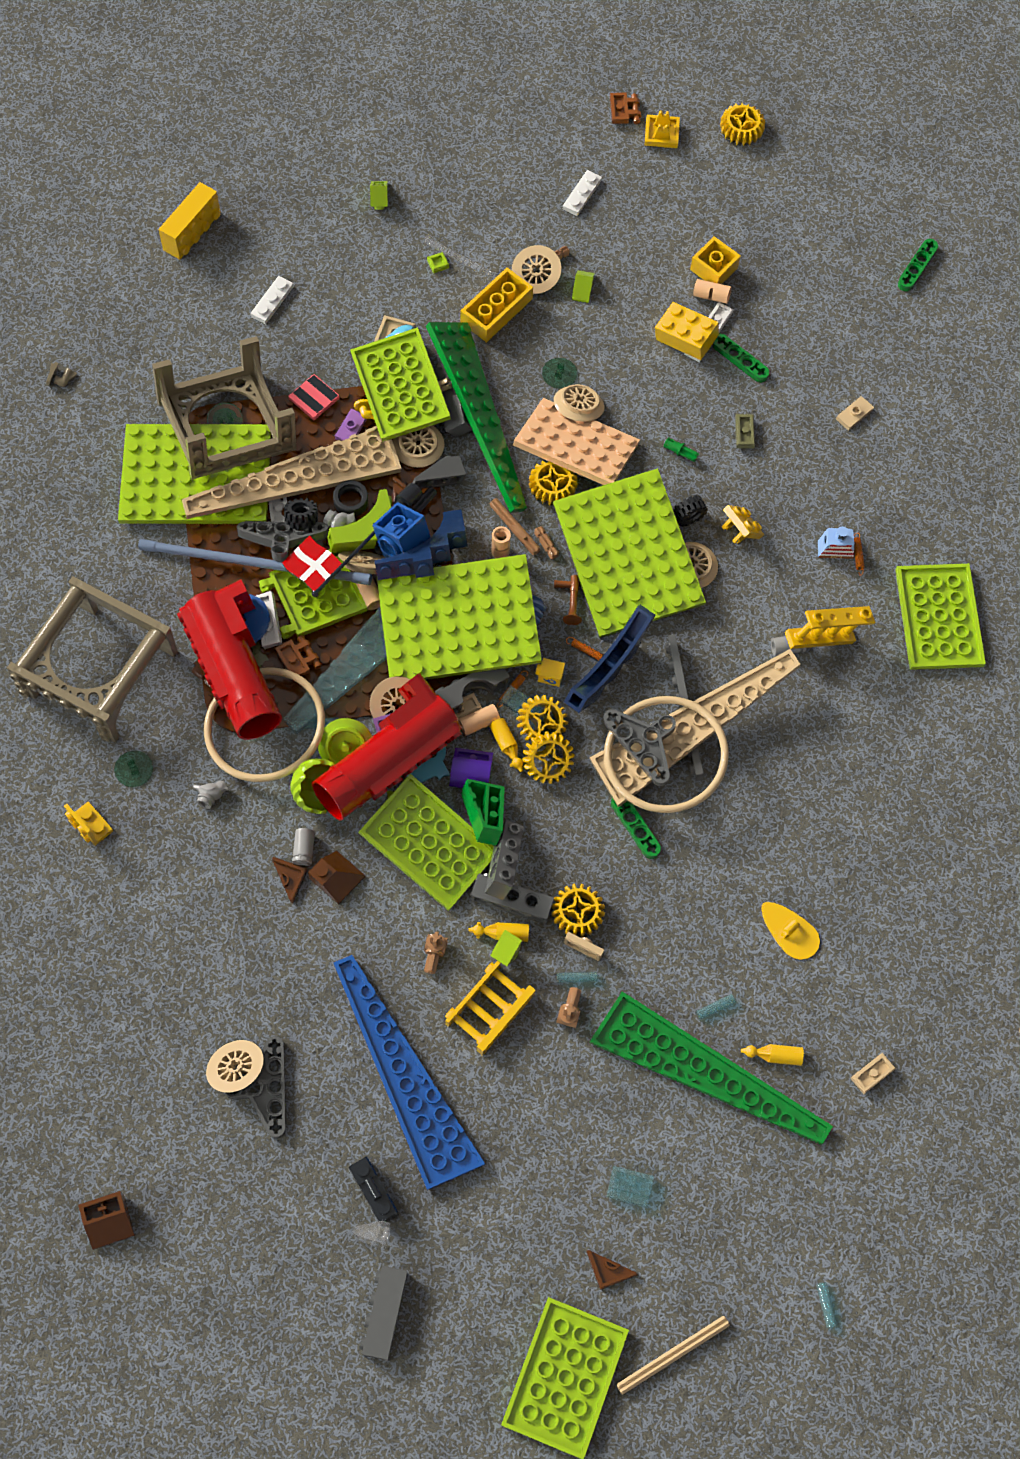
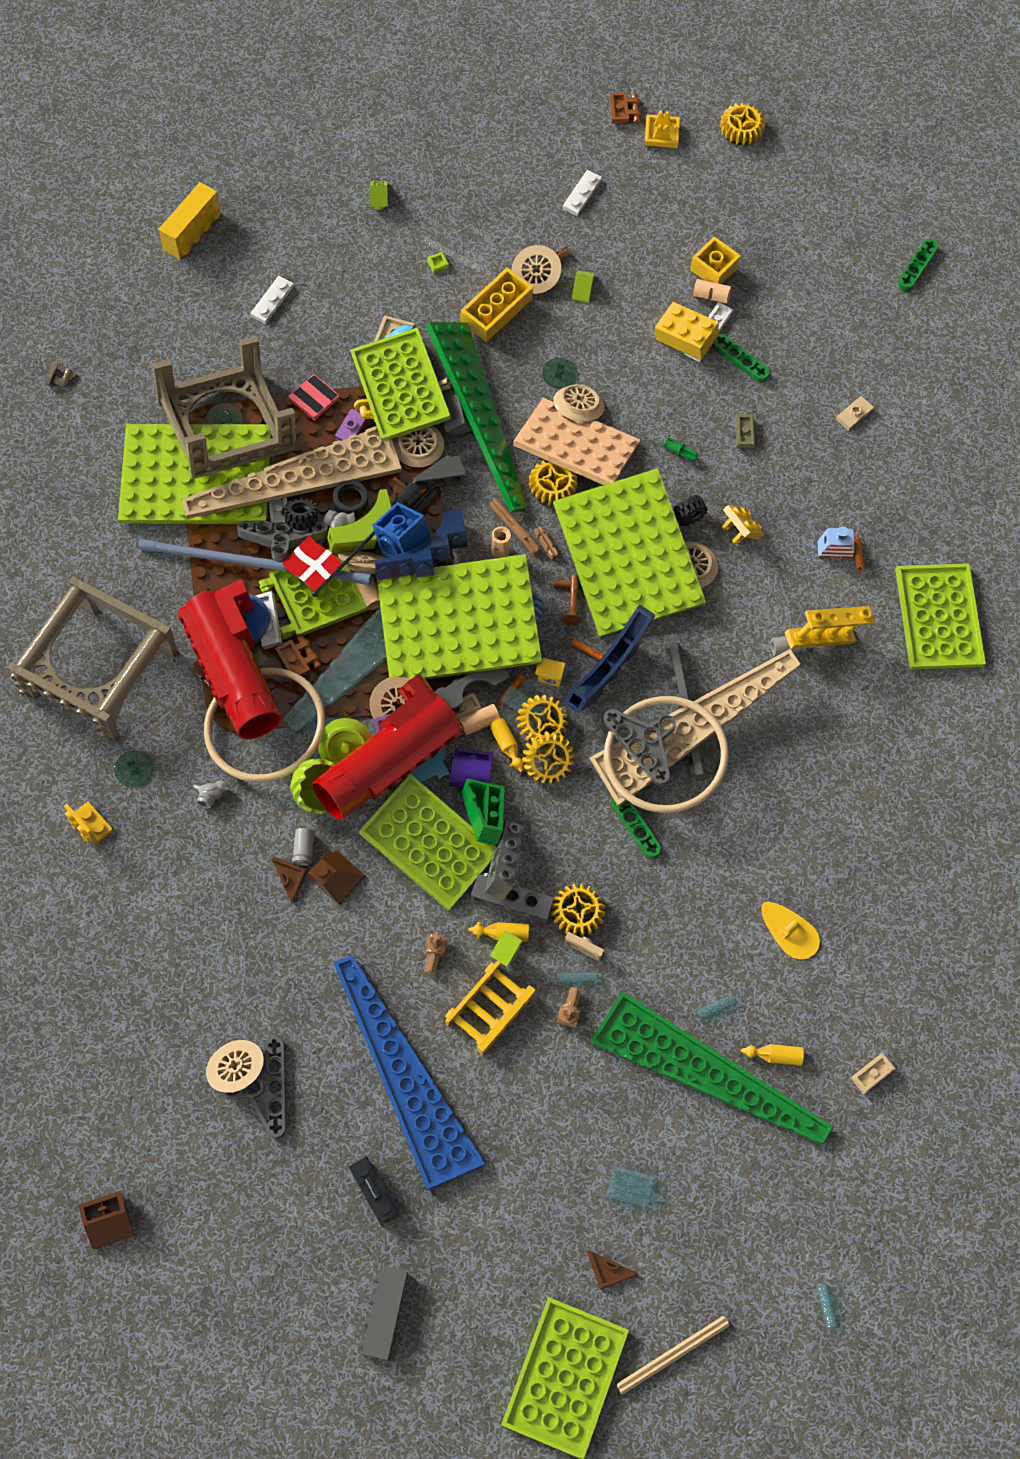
clear tile [352,1221,392,1249] -> none

